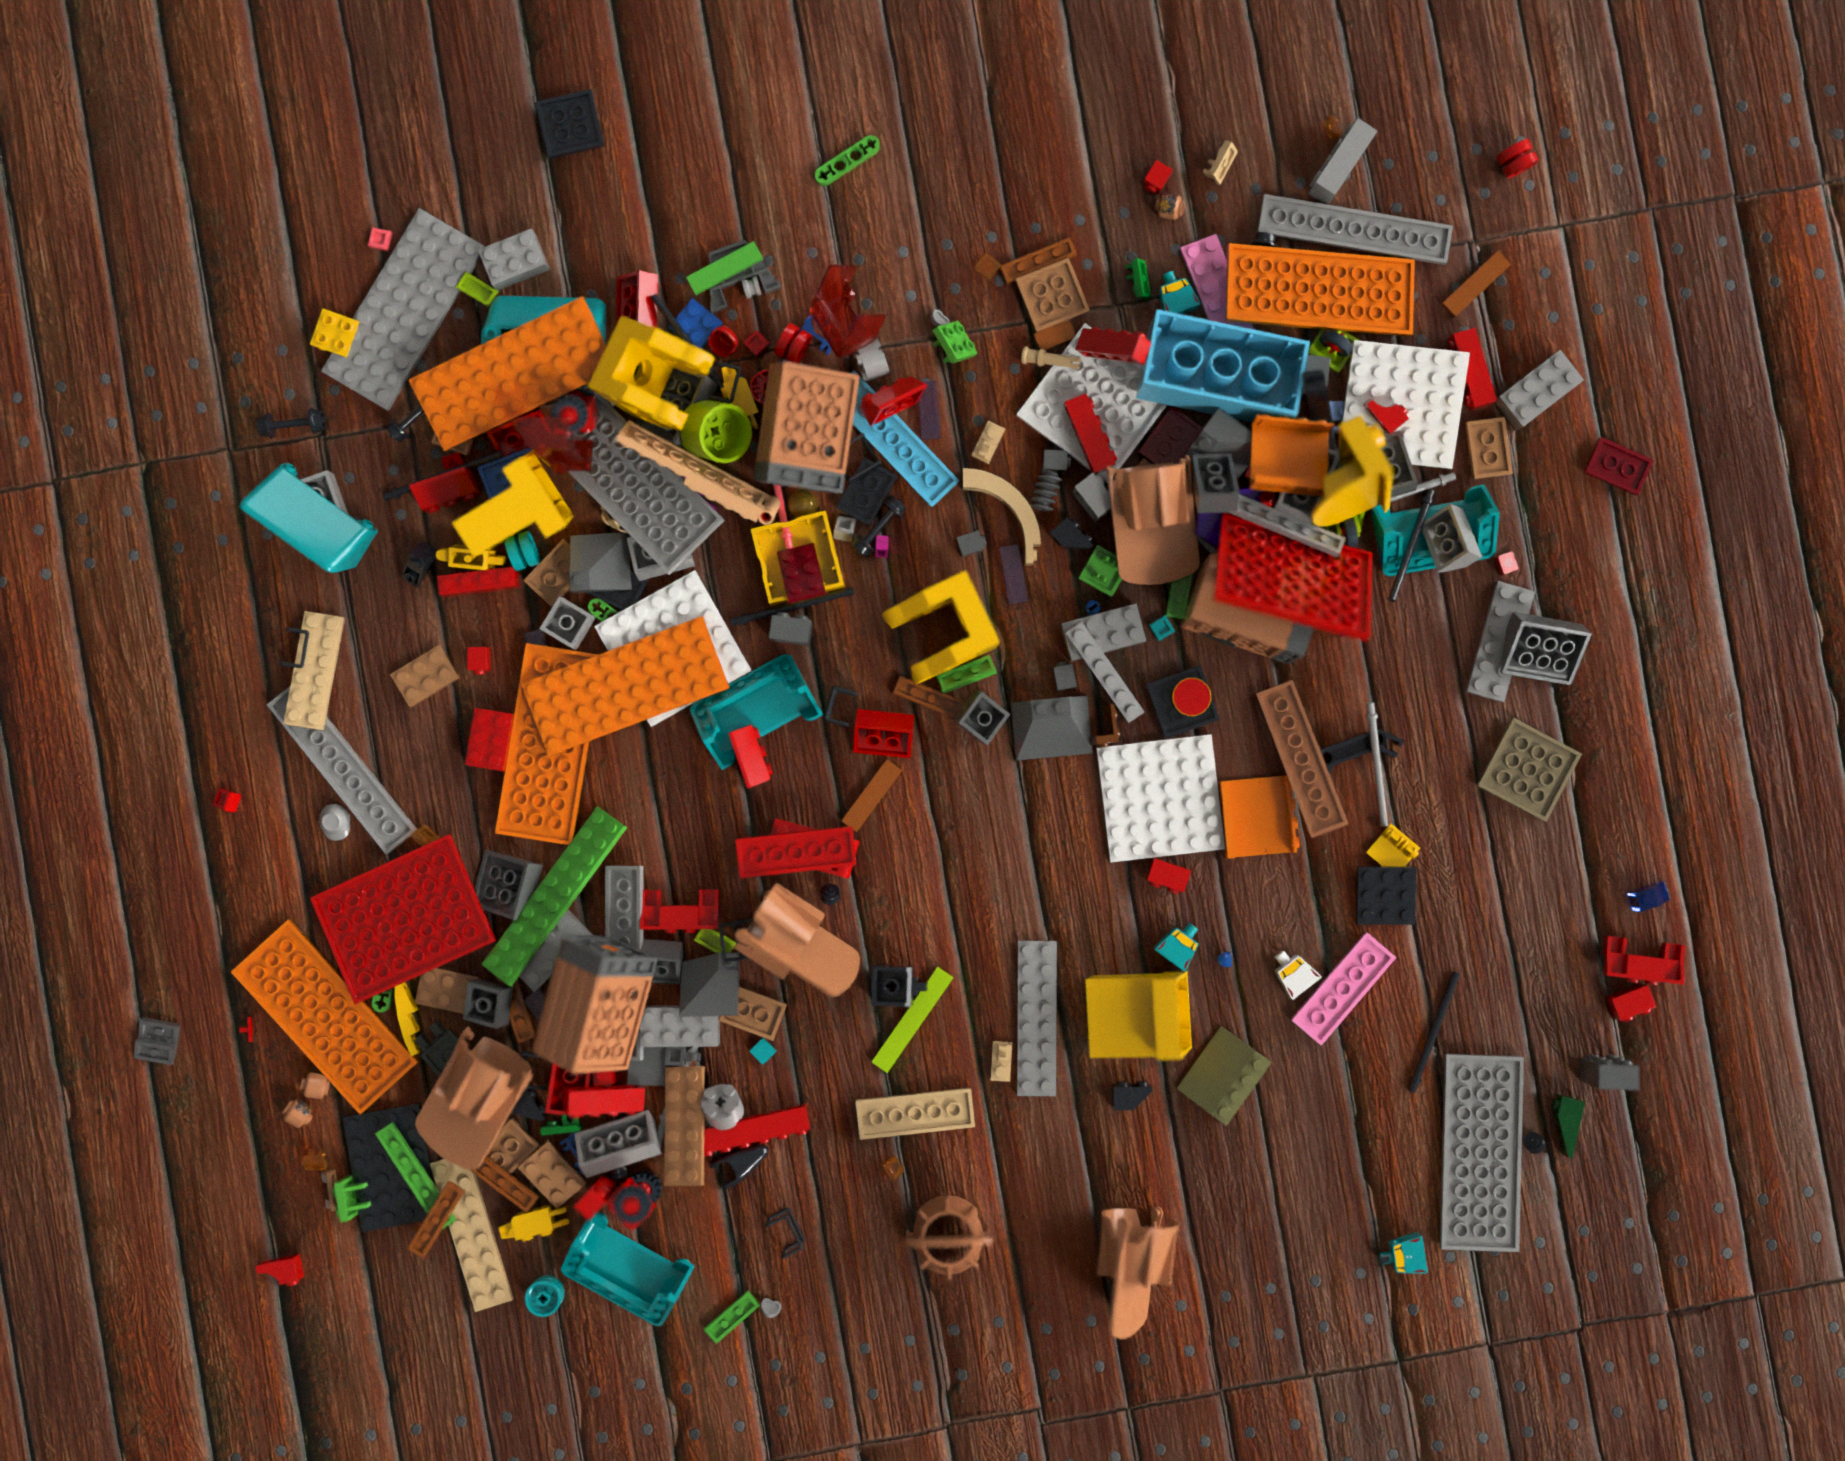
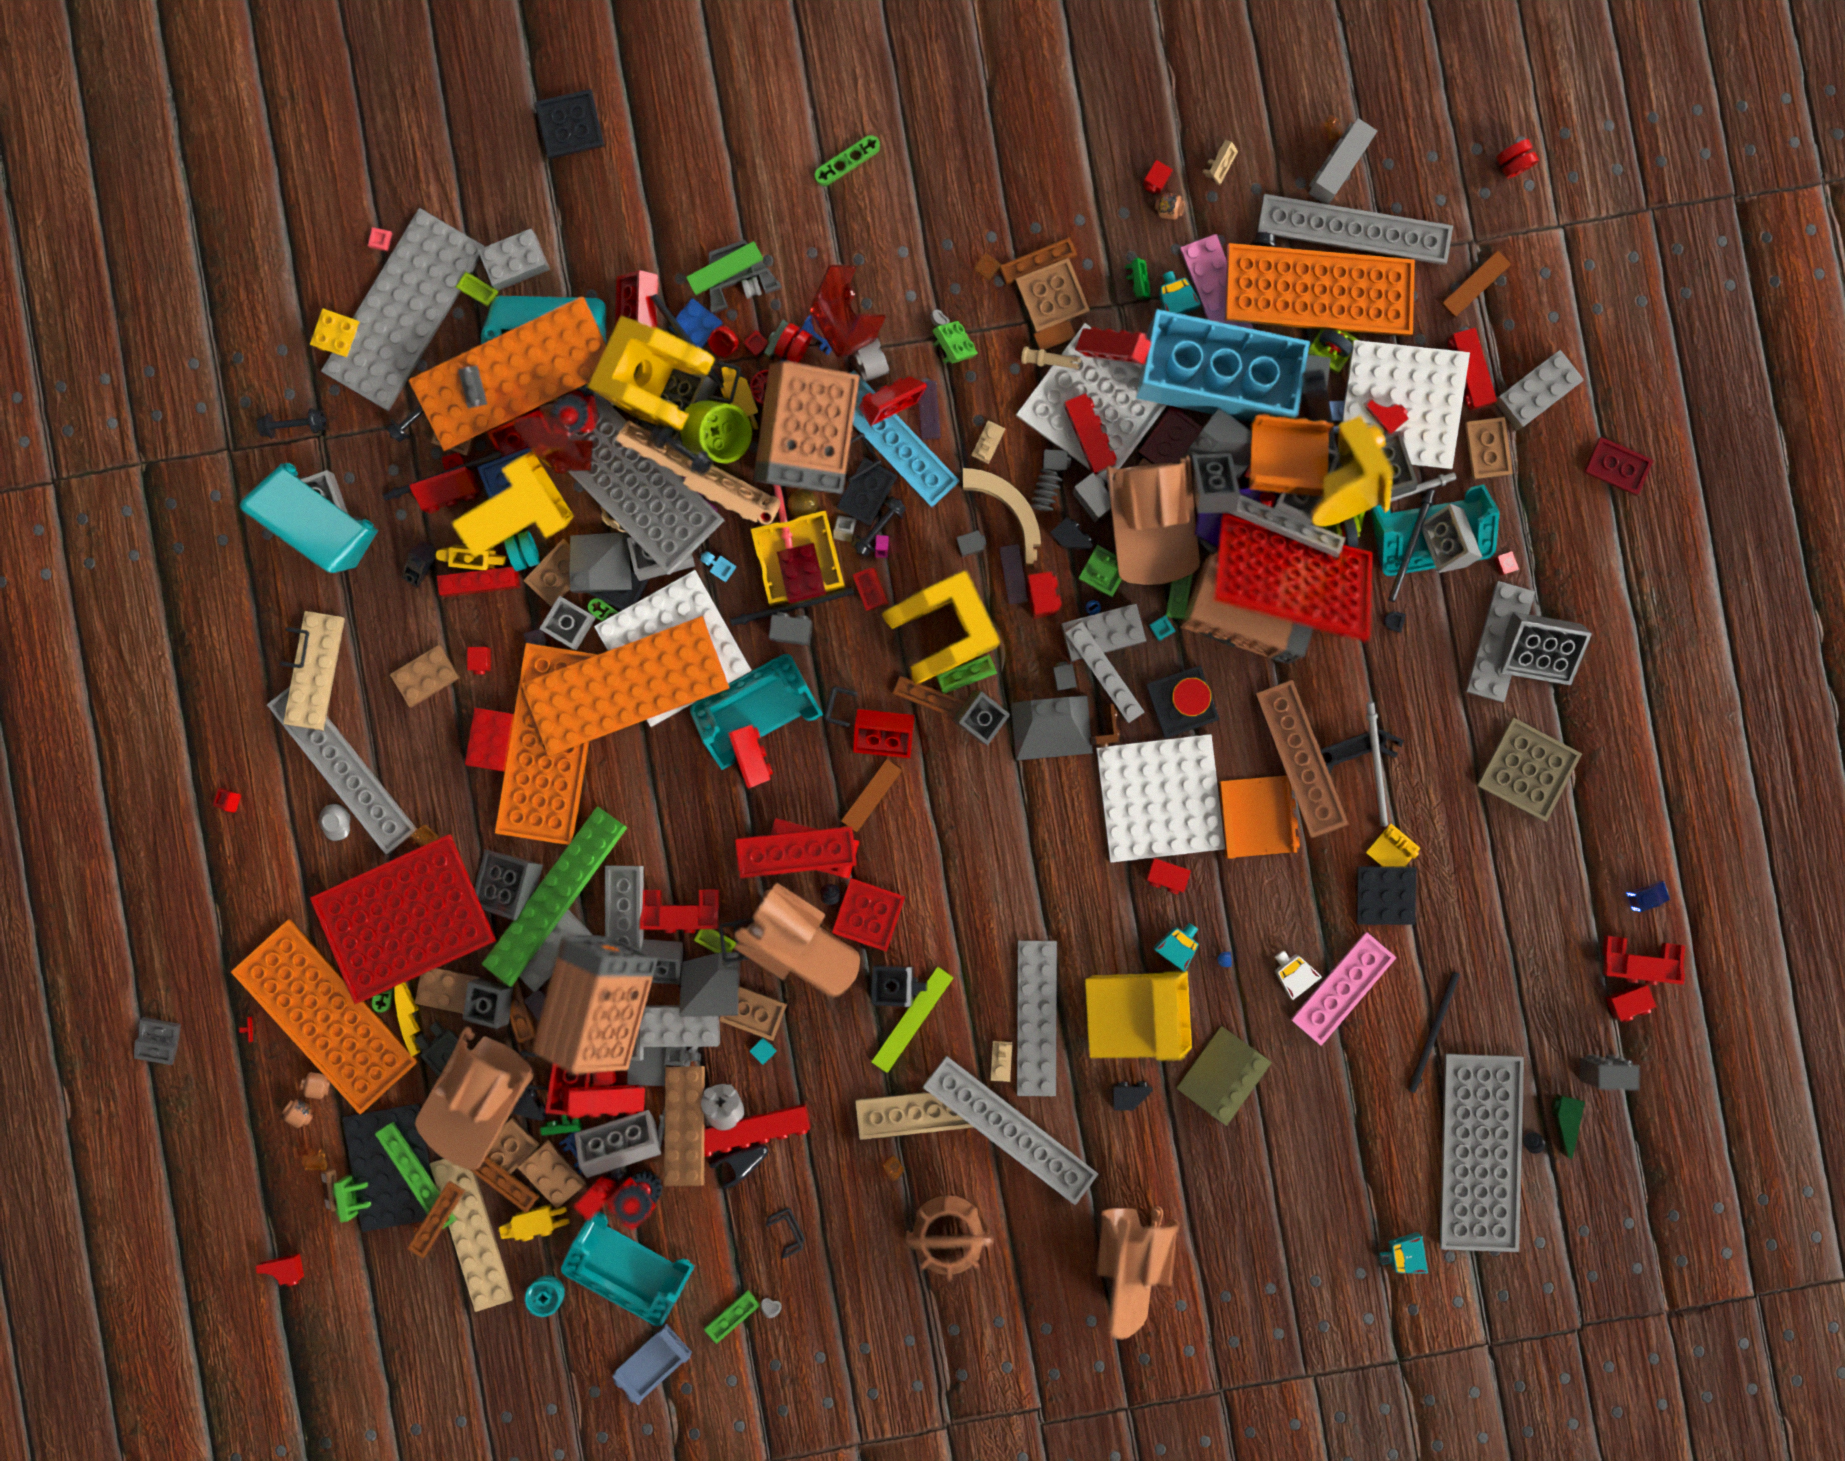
none -> dark grey hinge [458,365,487,408]
none -> sand blue panel [612,1324,692,1405]
none -> black piece [650,423,713,476]
none -> medium azure plate [700,551,736,582]
none -> sand green plate [764,320,789,360]
none -> red plate [832,878,906,952]
none -> red hinge [853,568,888,611]
none -> light grey plate [922,1056,1098,1205]
none -> red brick [1026,571,1061,619]
none -> black tile [1383,611,1406,633]

